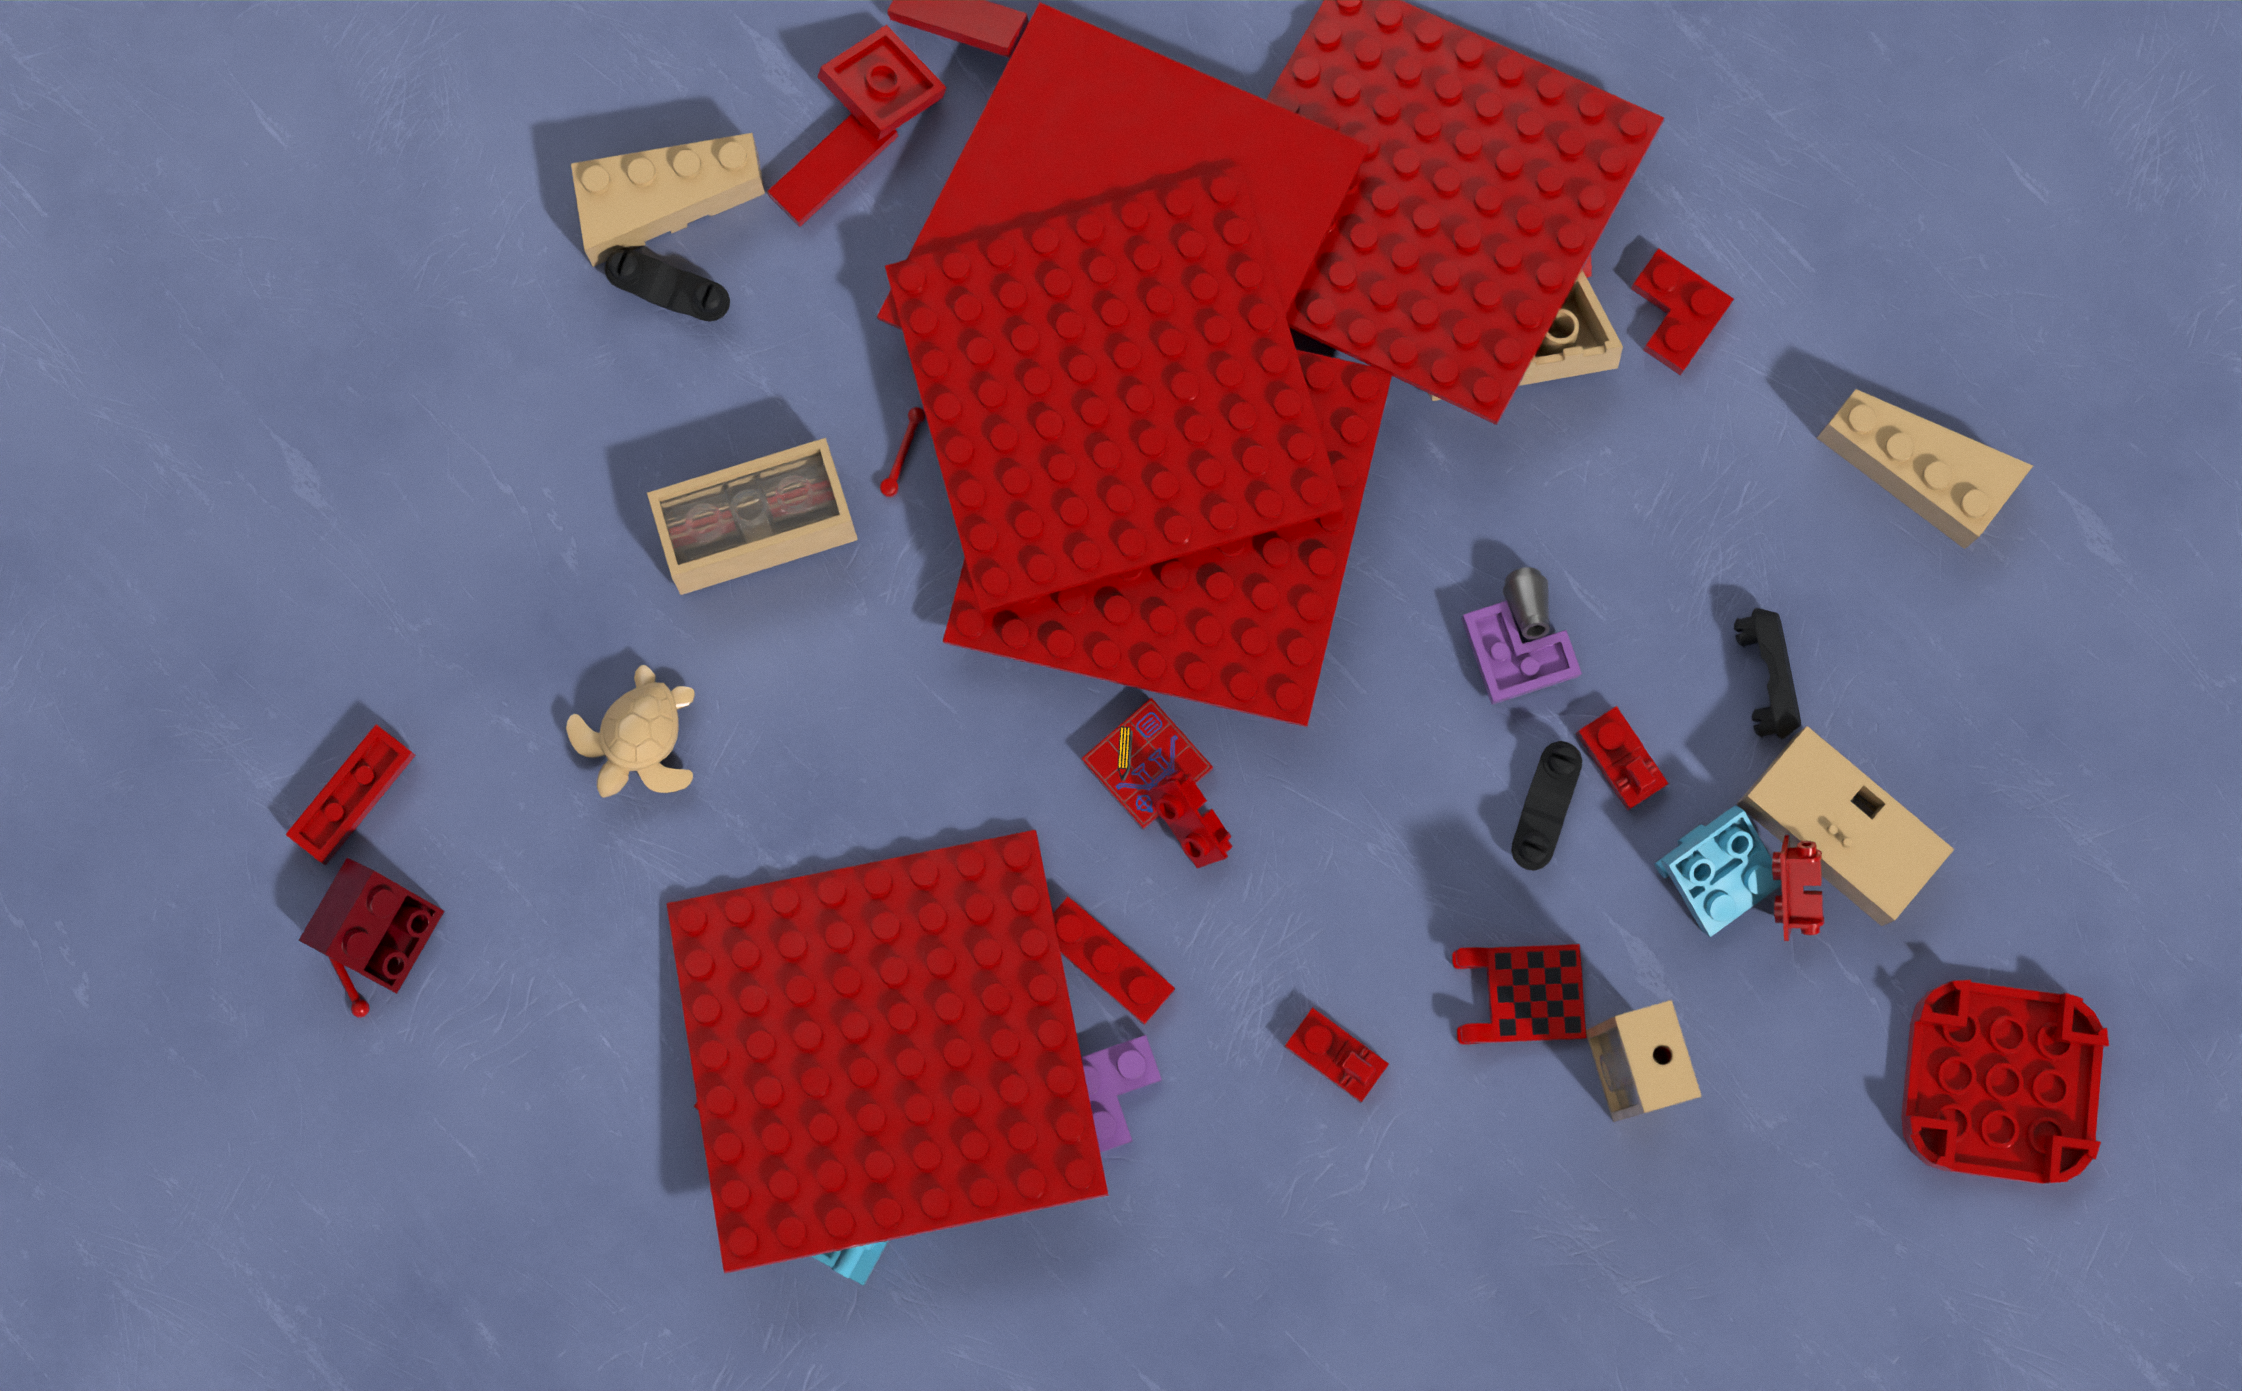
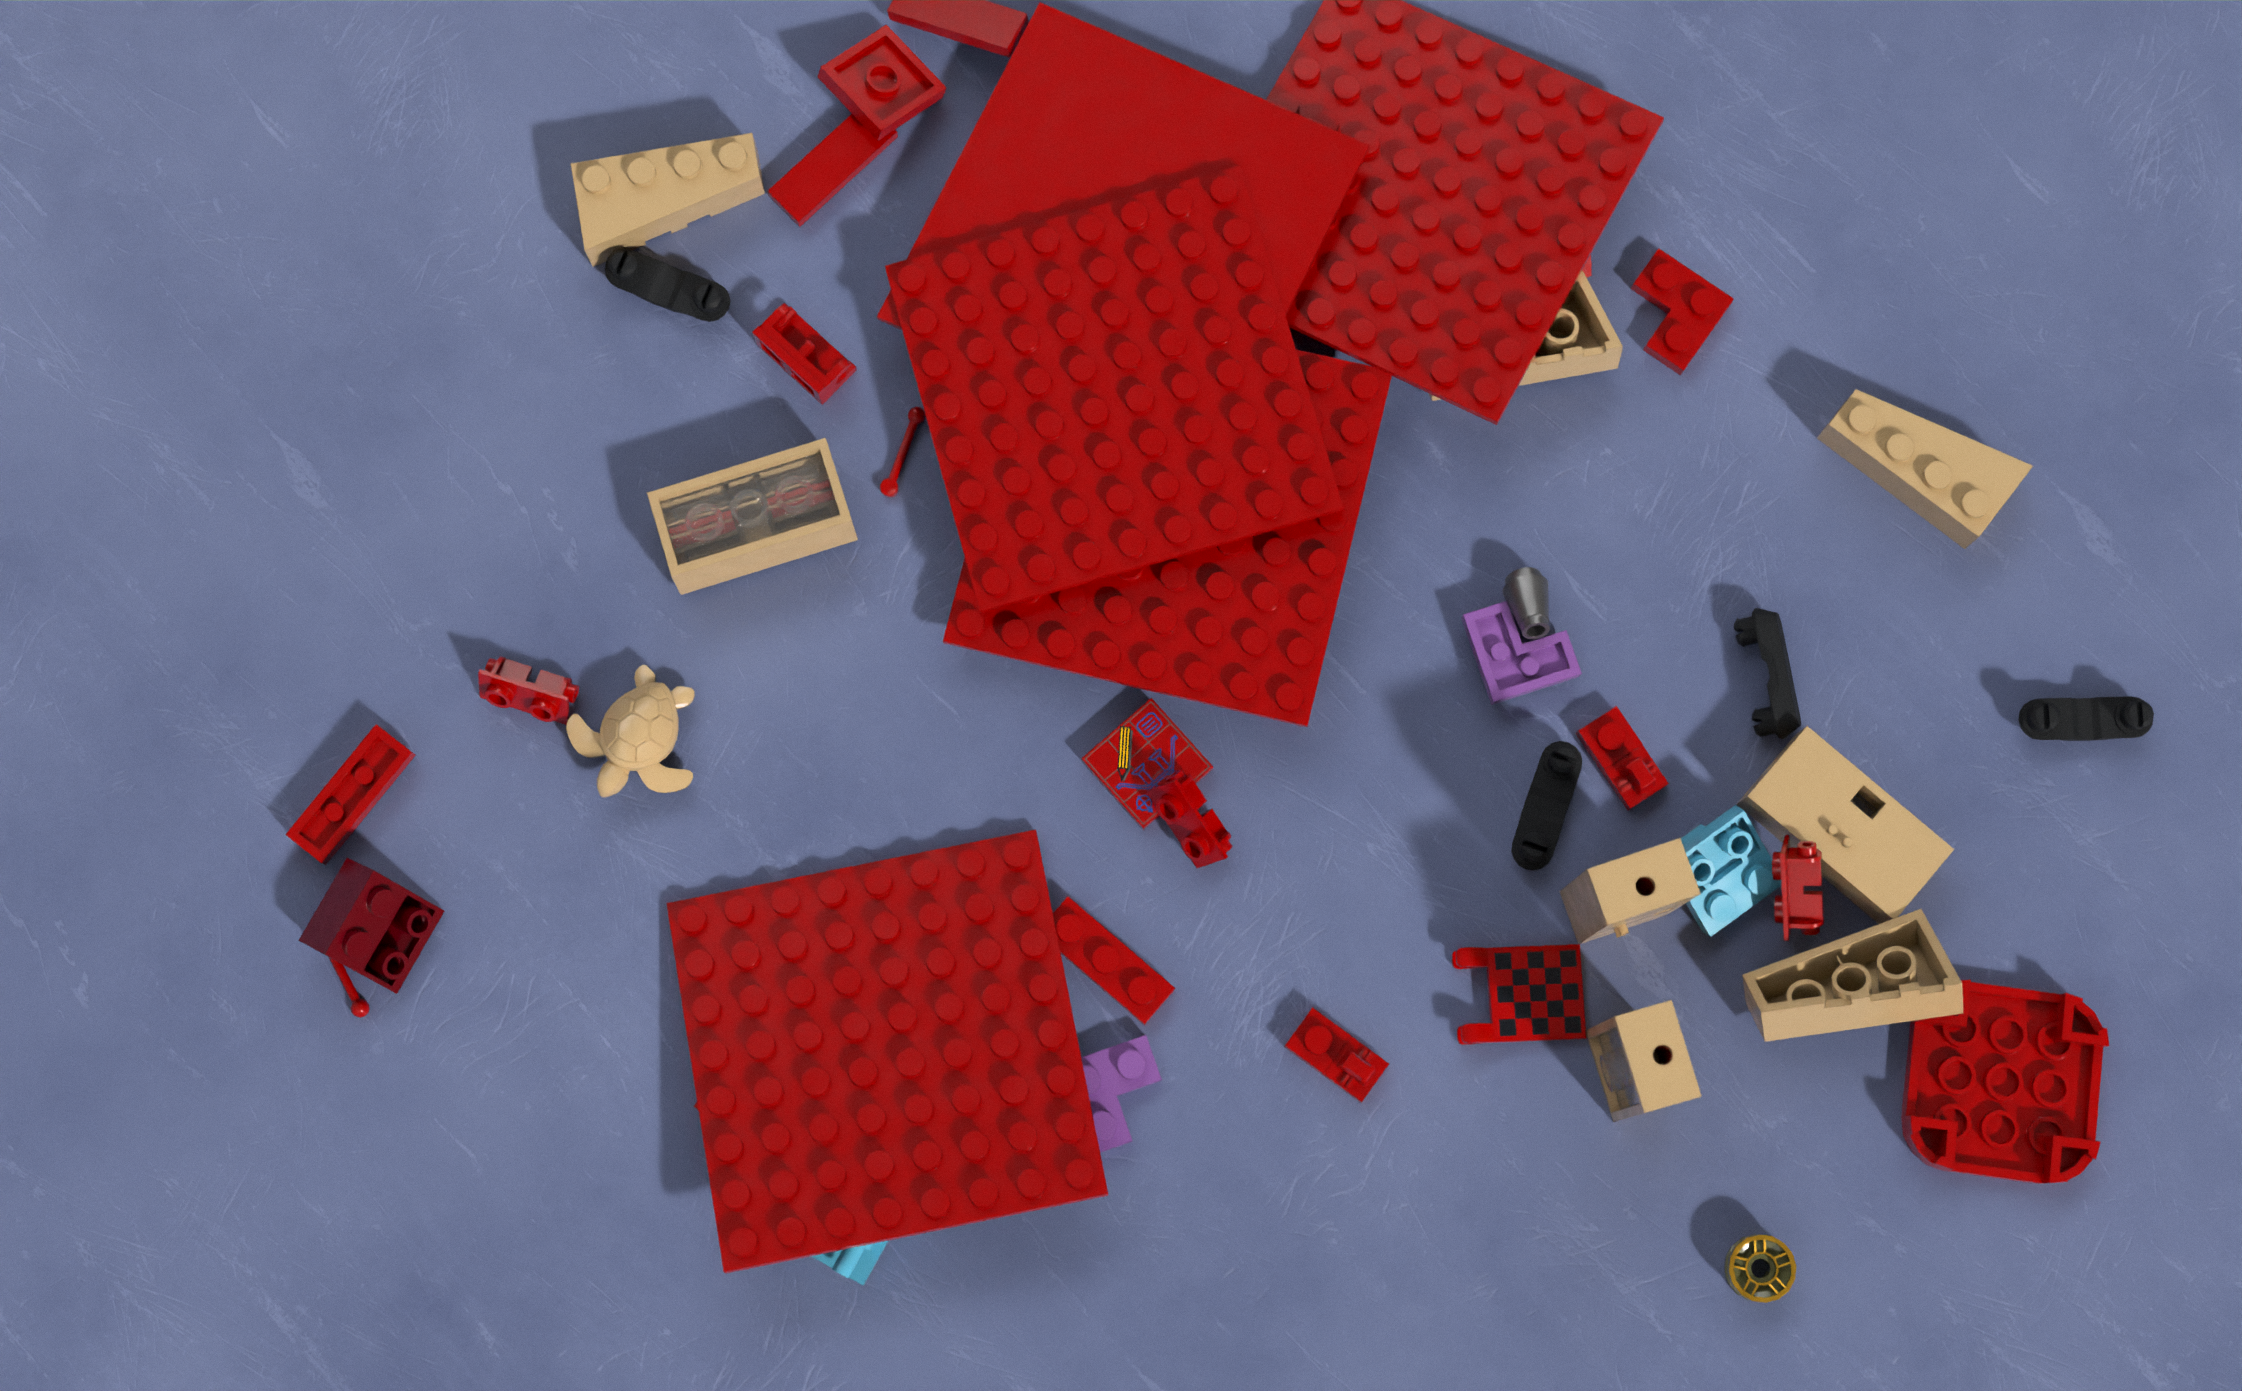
none -> red hinge [478,656,579,725]
none -> red hinge [752,303,857,405]
none -> tan brick [1559,838,1701,944]
none -> wheel [1724,1234,1796,1303]
none -> tan wedge [1742,909,1964,1042]
none -> black piece [2018,696,2154,741]

